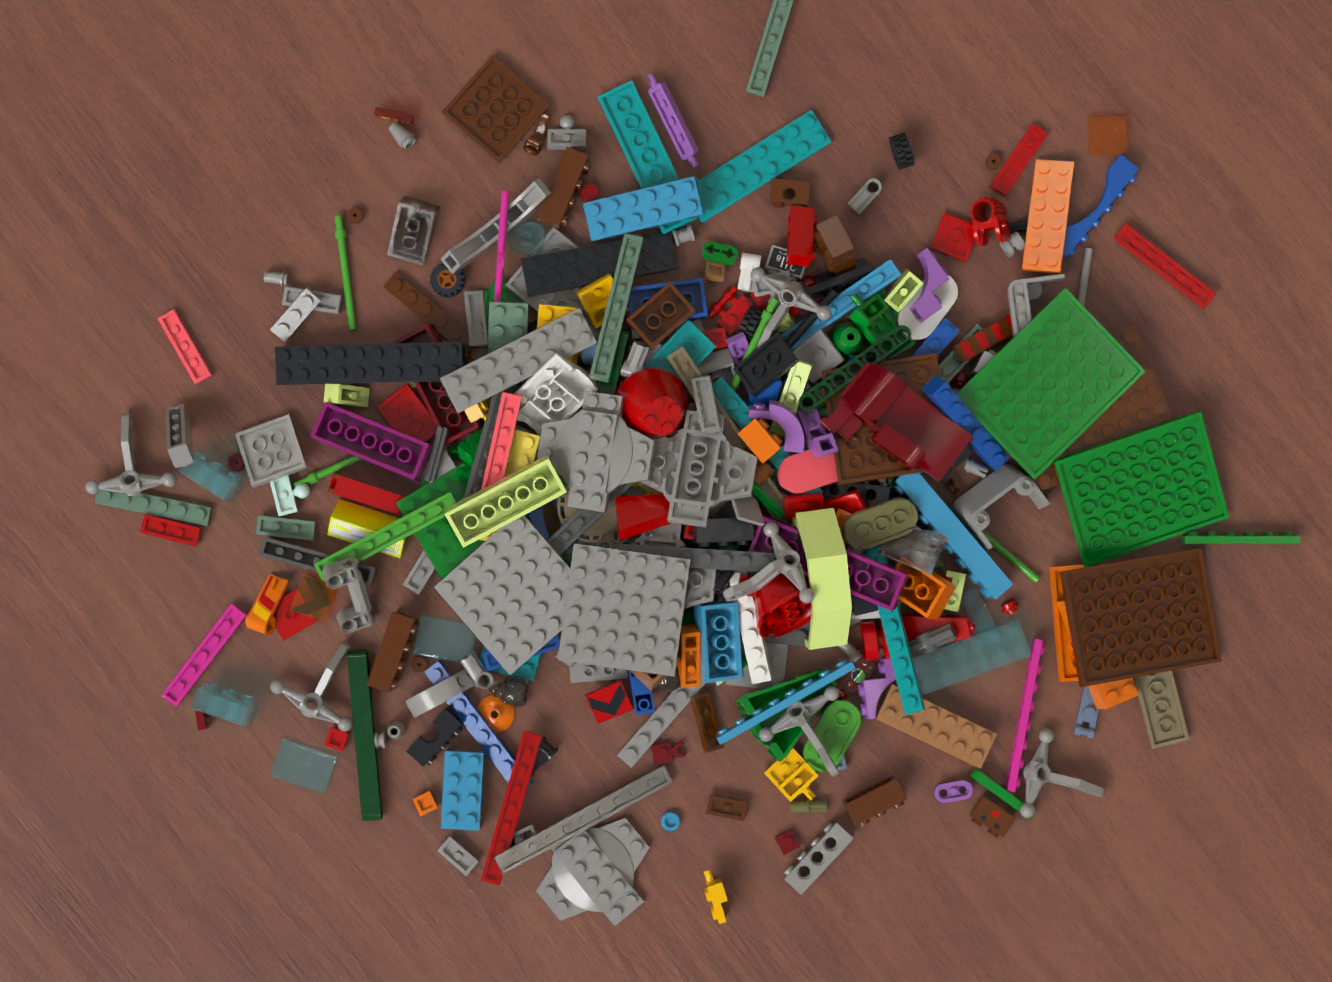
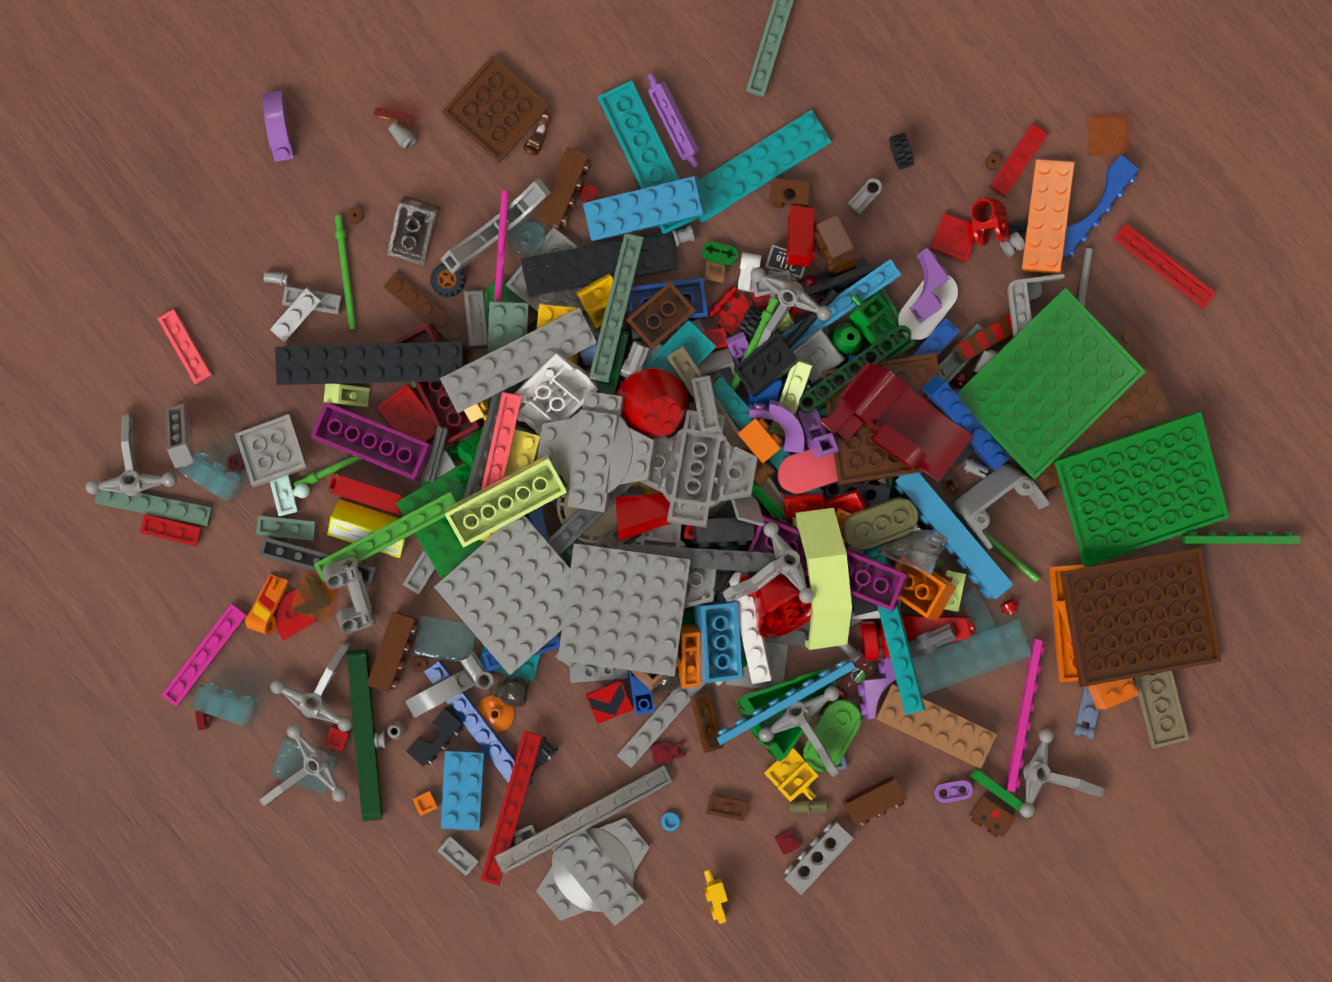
light grey plate [547,115,586,150] -> none
yellowish green slope [884,269,924,313] -> none
none -> light grey piece [259,724,347,806]
none -> medium lavender arch [263,90,294,162]

